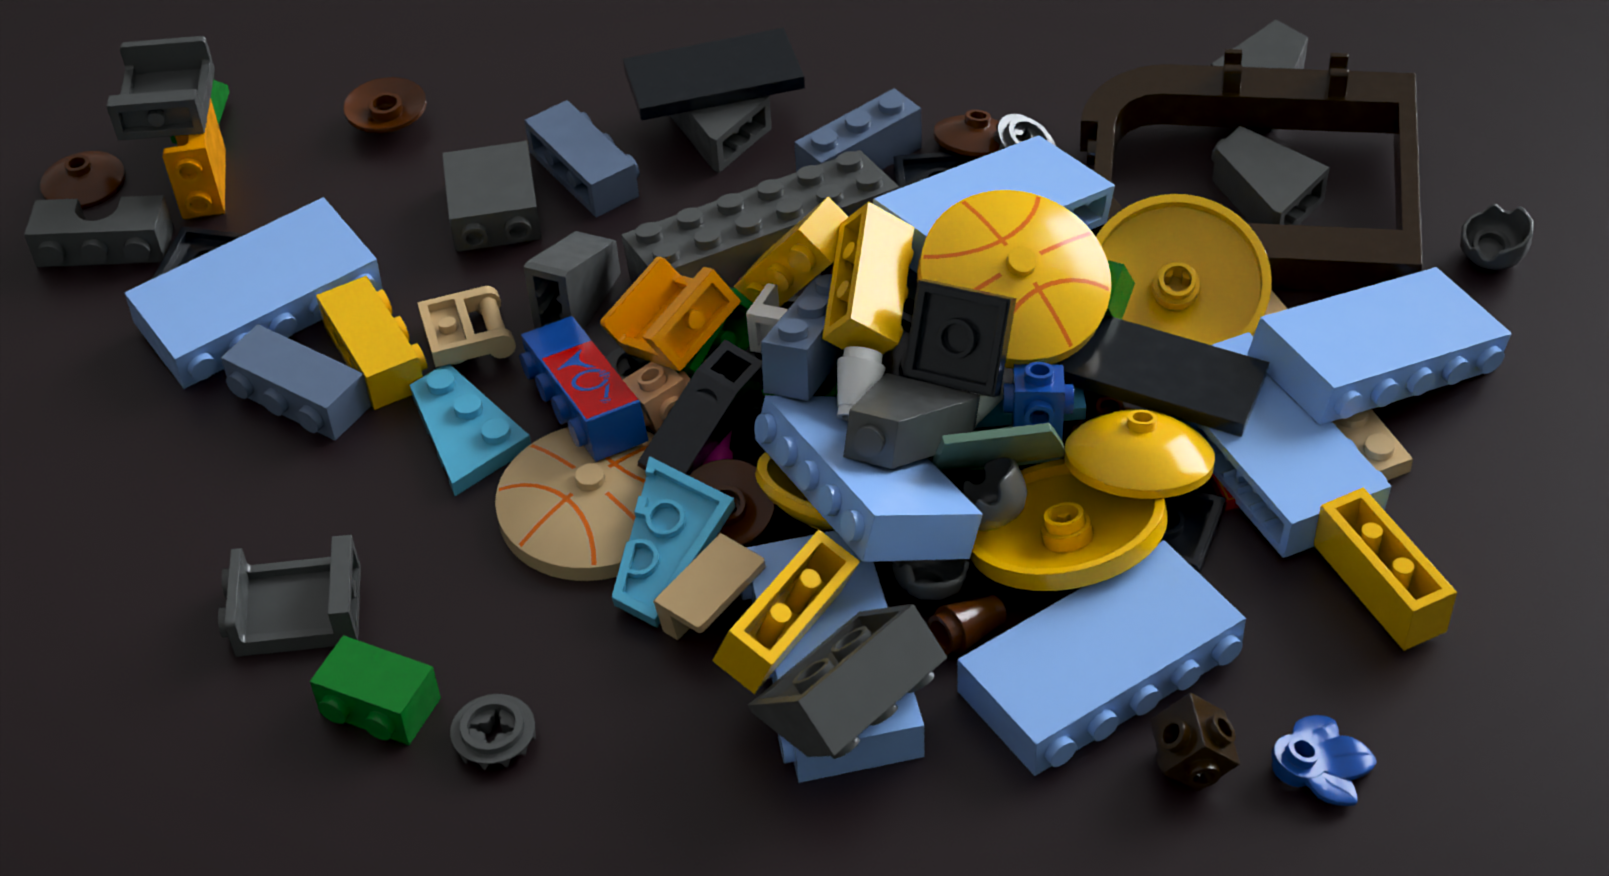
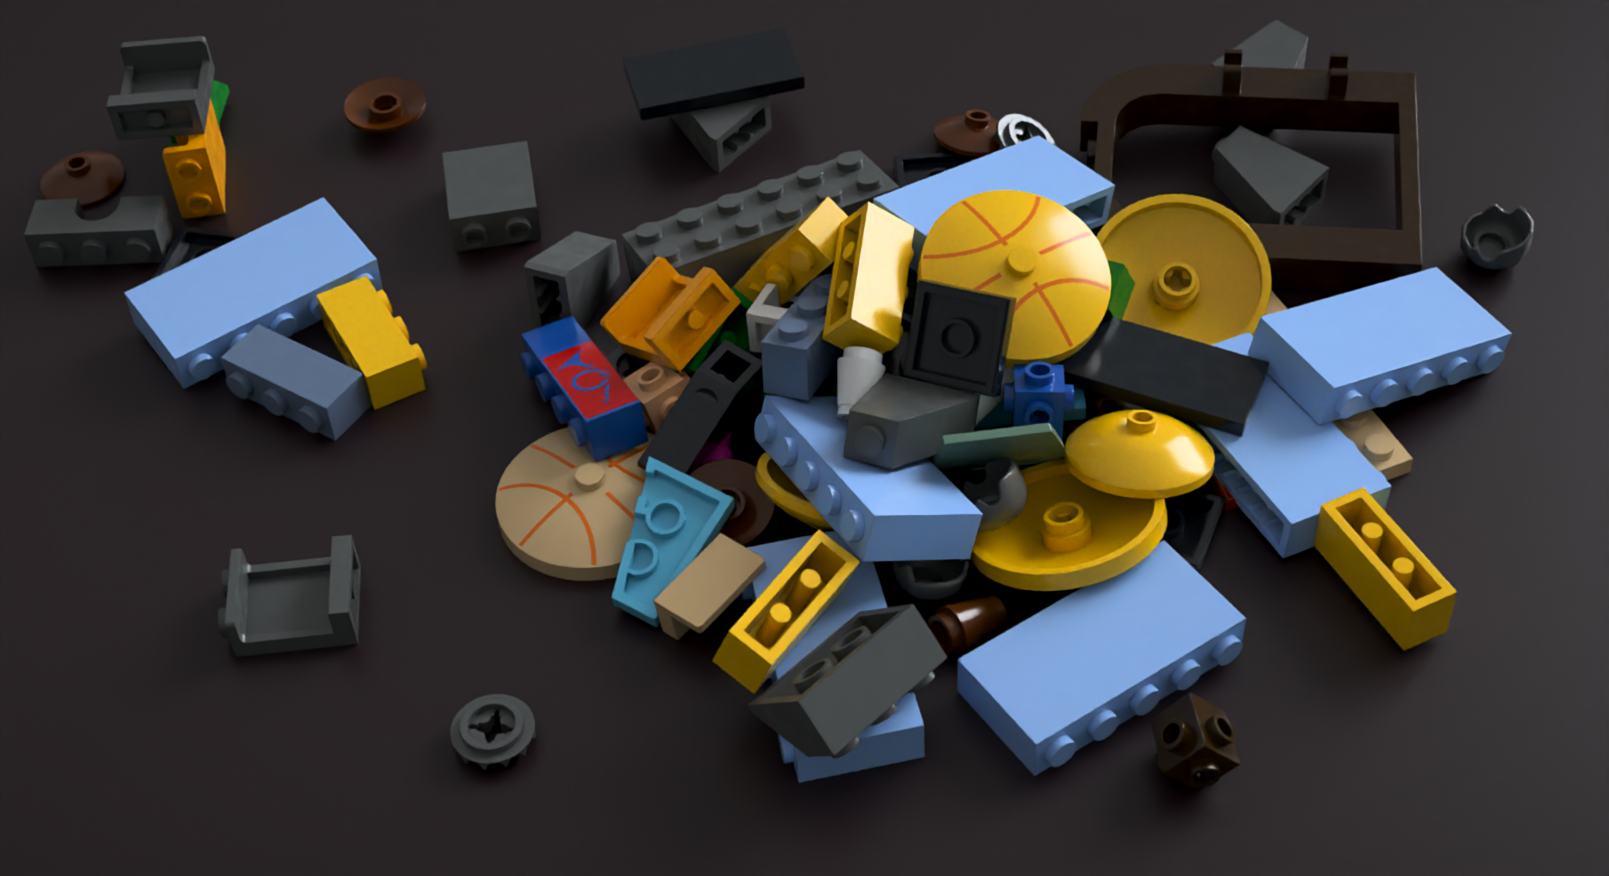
green brick [309,635,441,745] -> none
medium azure wing [410,364,531,496] -> none
tan plate [417,286,516,368] -> none
sand blue brick [524,100,640,217] -> none
sand blue brick [794,88,922,172] -> none
blue plate [1271,715,1377,806] -> none

